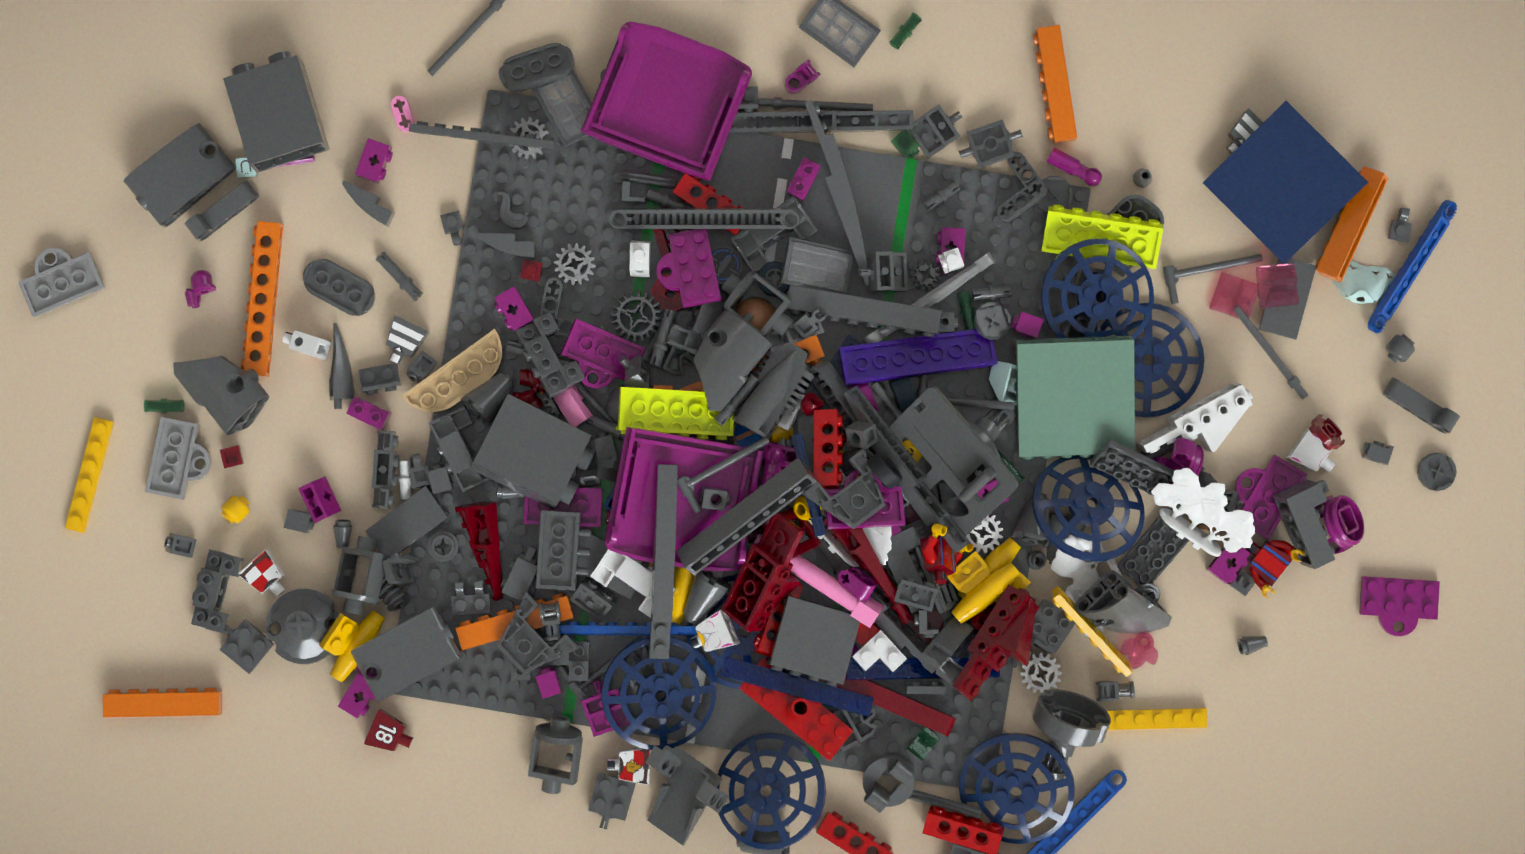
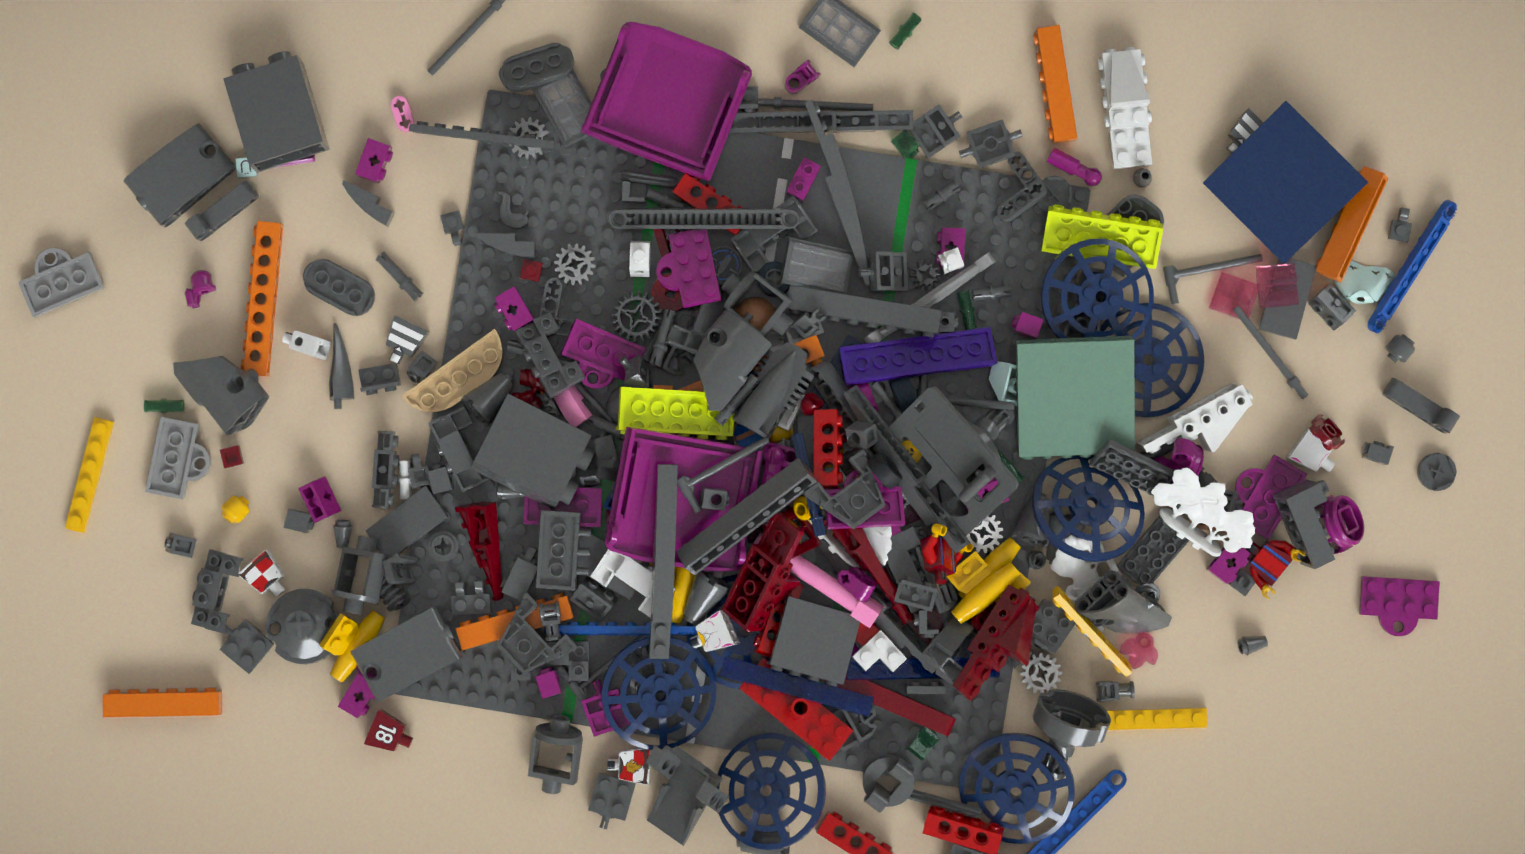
magenta brick [346,396,392,431] -> none
dark grey tile [973,302,1012,340] -> none
none -> white wedge [1098,47,1152,169]
none -> dark grey bracket [1308,283,1356,330]

